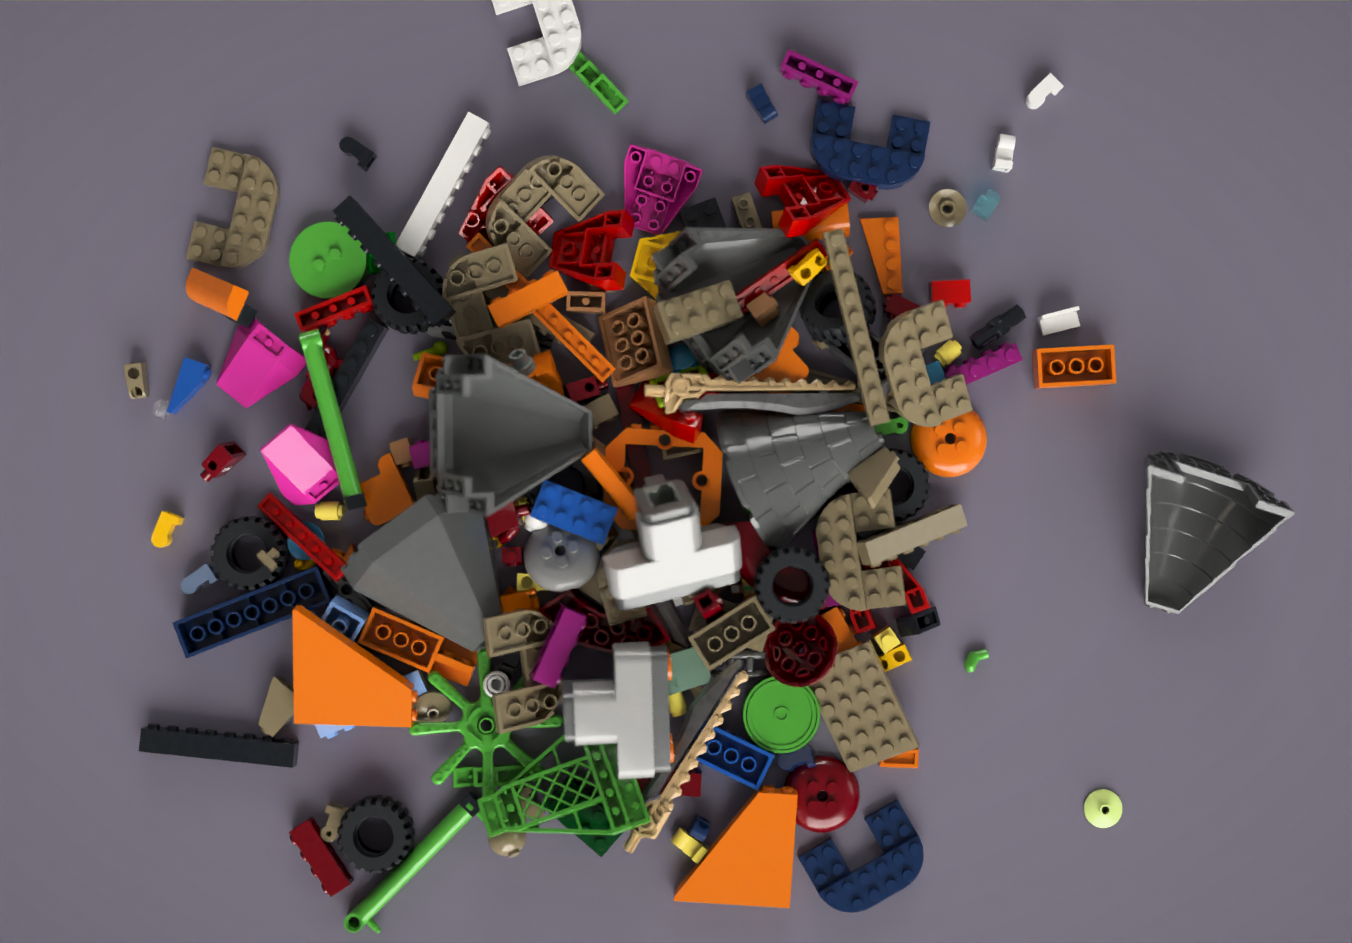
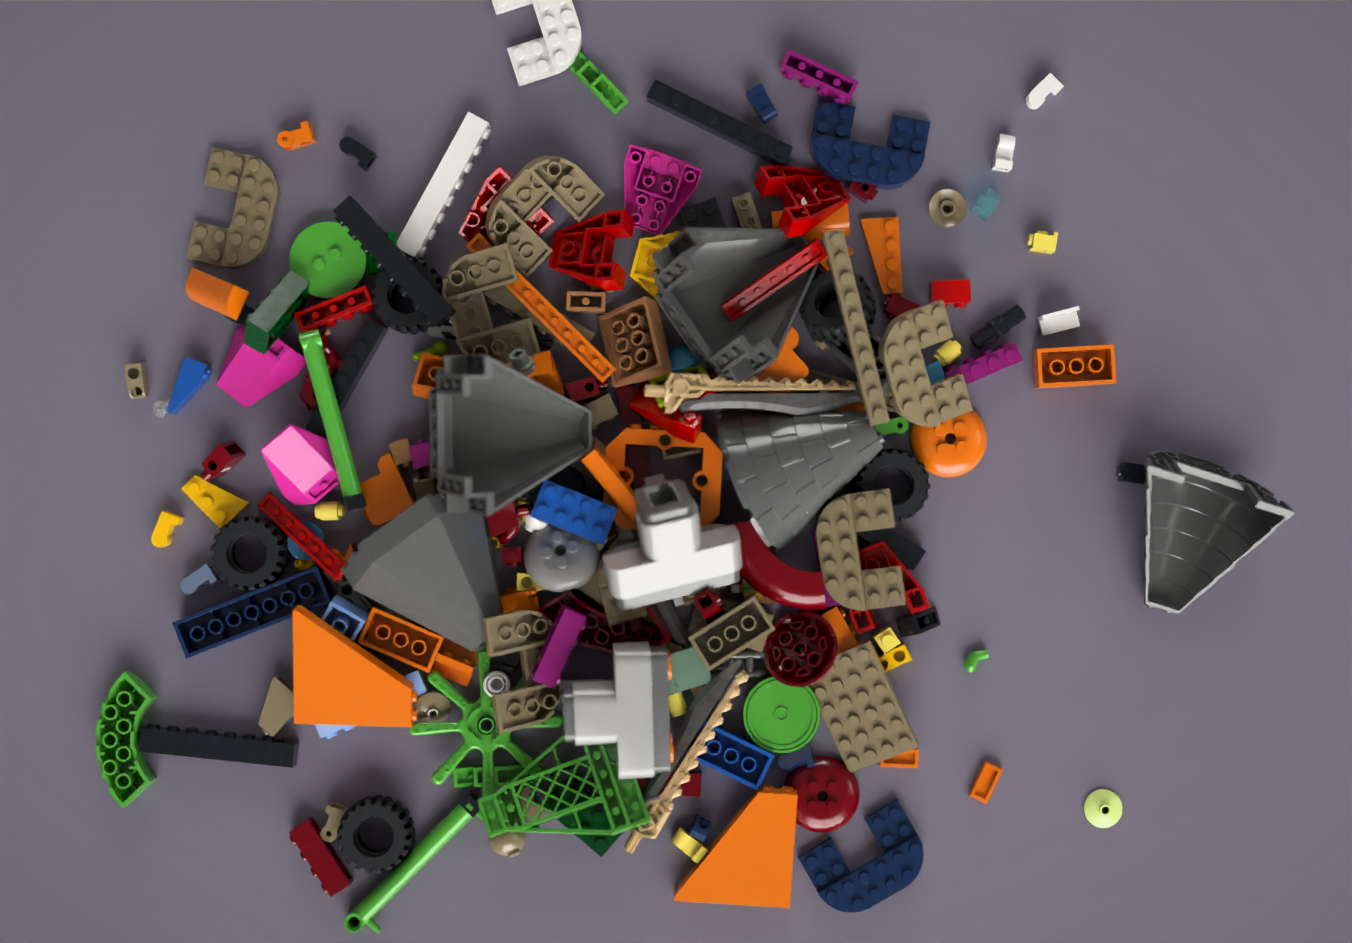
dark tan tile [257,547,280,571] -> none
orange brick [488,270,569,329] -> none
dark tan brick [653,280,743,345] -> none
medium nougat brick [746,292,780,327] -> none
black tyre [754,546,830,623] -> none
yellow leg [787,249,827,286] -> none
dark tan slope [847,446,900,509] -> none
brick [856,504,968,567] -> none
none -> bright green brick [95,671,158,809]
none -> yellow wing [181,475,250,528]
none -> dark green brick [243,271,310,355]
none -> orange leg [277,121,317,150]
none -> black brick [646,79,793,166]
none -> orange tile [968,760,1003,804]
none -> light yellow brick [1027,231,1058,254]
none -> black brick [1116,462,1145,485]

